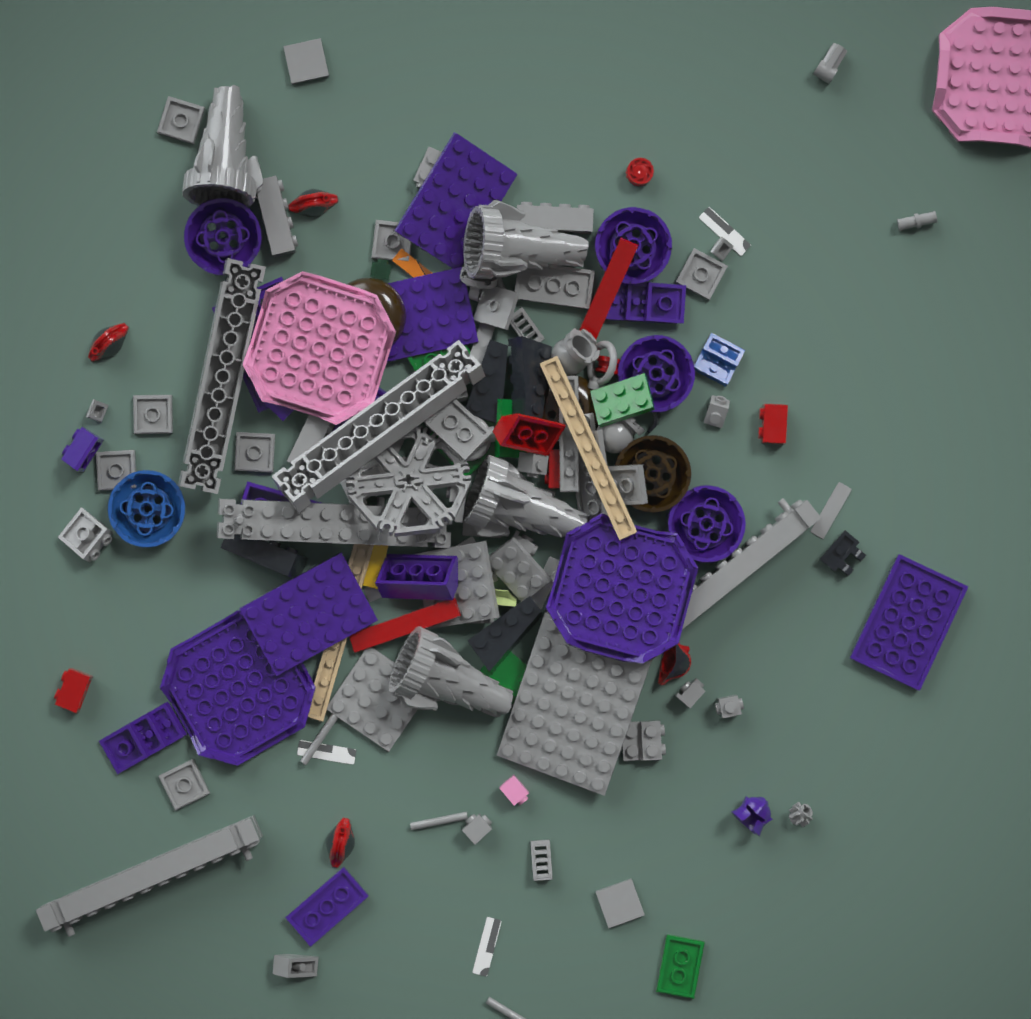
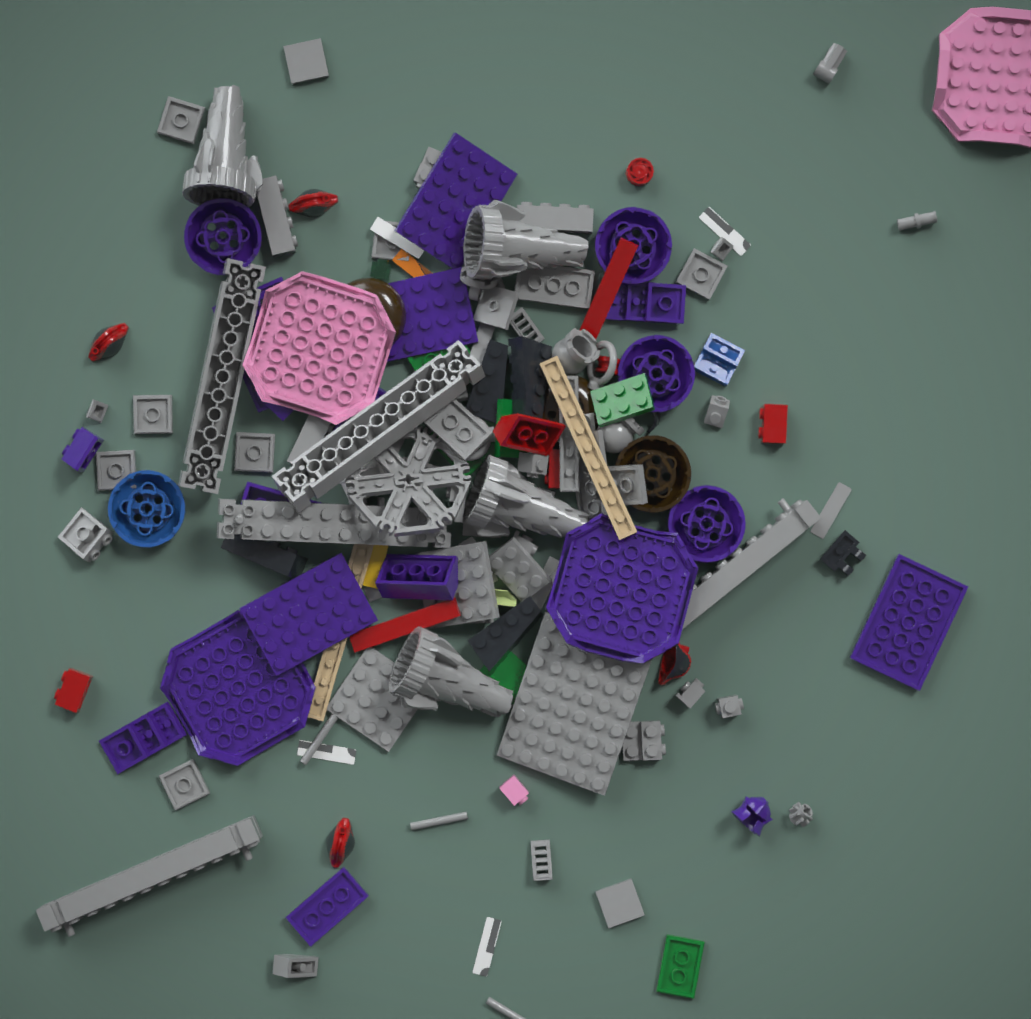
light grey brick [462,813,492,844] -> none
none -> white sticker [370,217,424,259]

